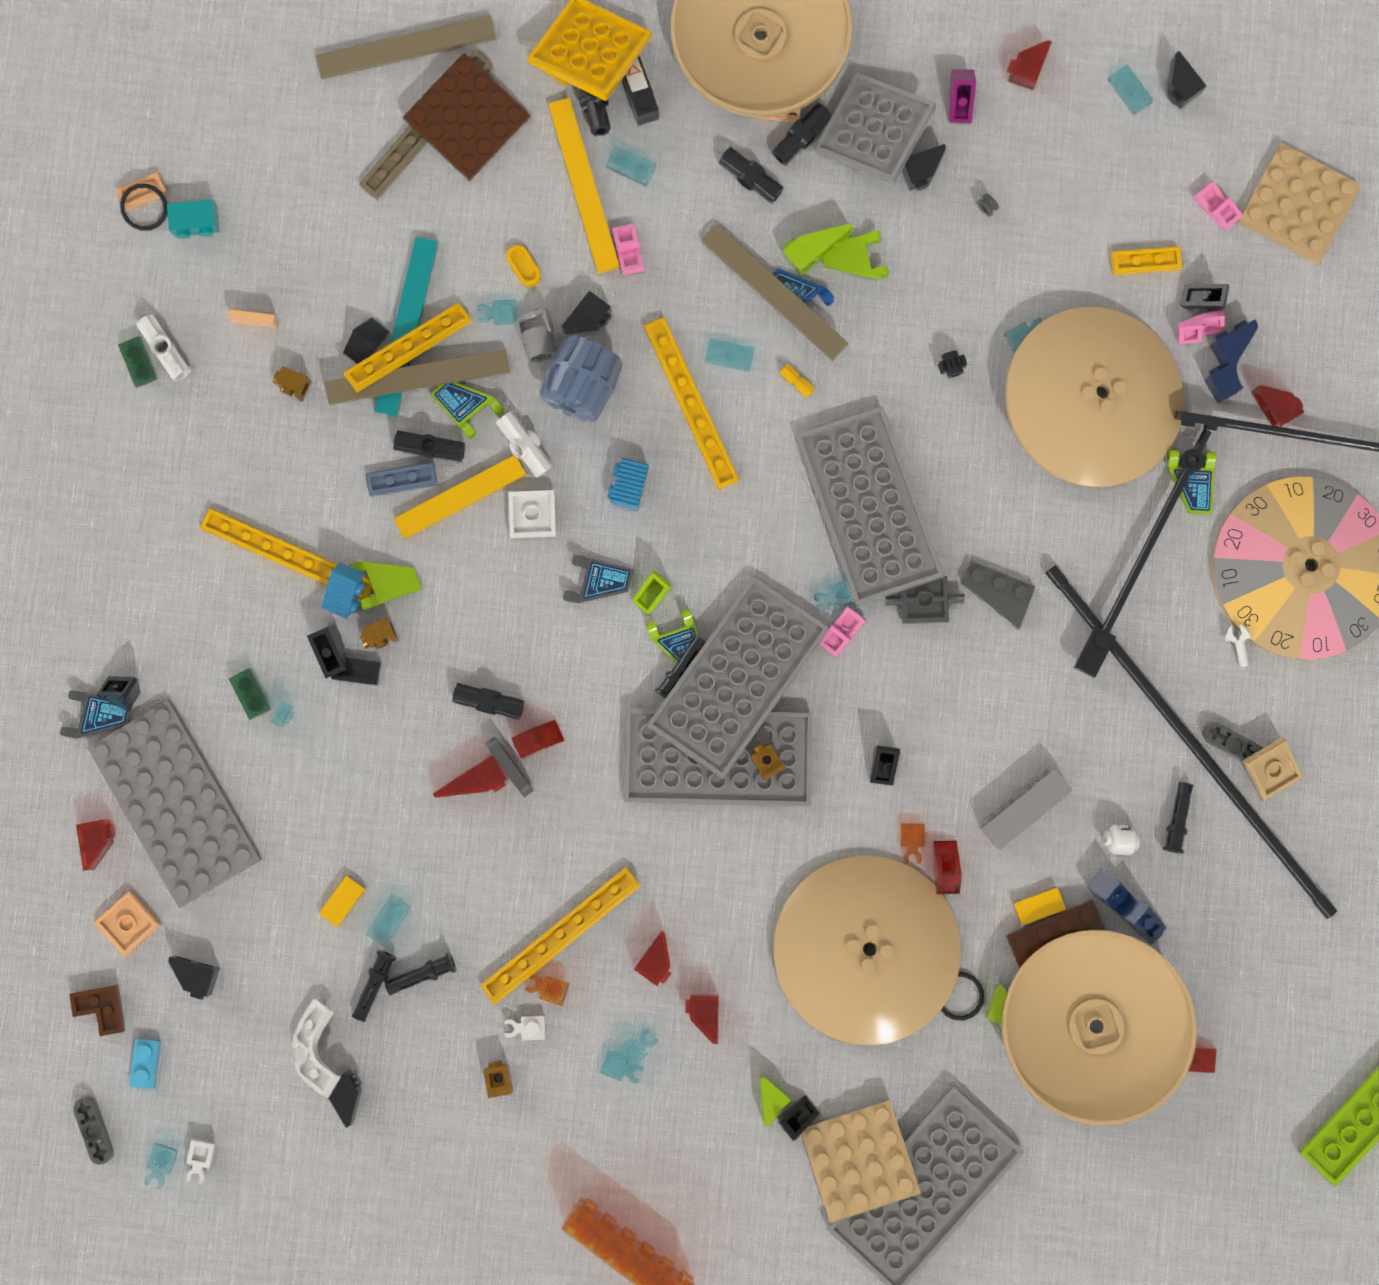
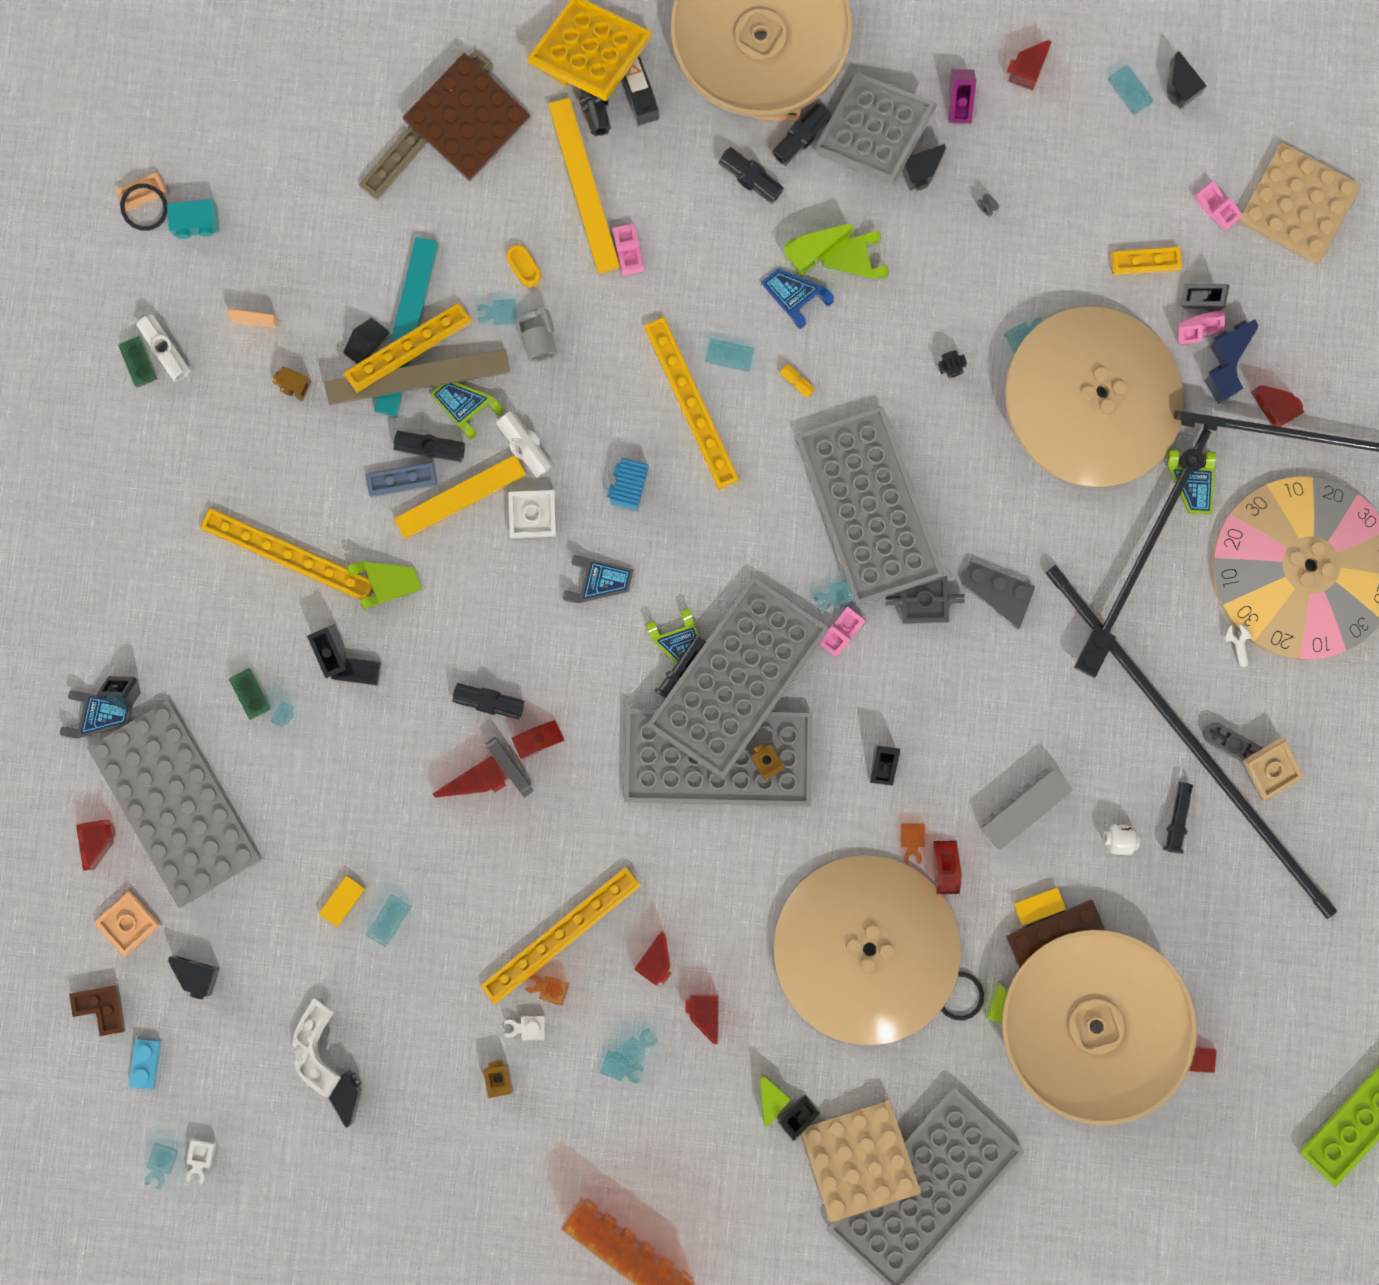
dark grey beam [73,1097,114,1165] -> none
dark tan tile [316,15,496,79] -> none
dark azure brick [321,563,365,619] -> none
black pin [352,949,397,1022] -> none
pearl gold brick [360,617,399,649] -> none
black pin [385,952,457,996] -> none
sand blue wheel [540,335,622,422] -> none
black slope [562,290,612,334] -> none
clear light blue plate [606,145,656,187] -> none
lime slope [632,570,672,616] -> none
dark tan tile [702,224,848,361] -> none
dark blue arch [1086,869,1167,945] -> none

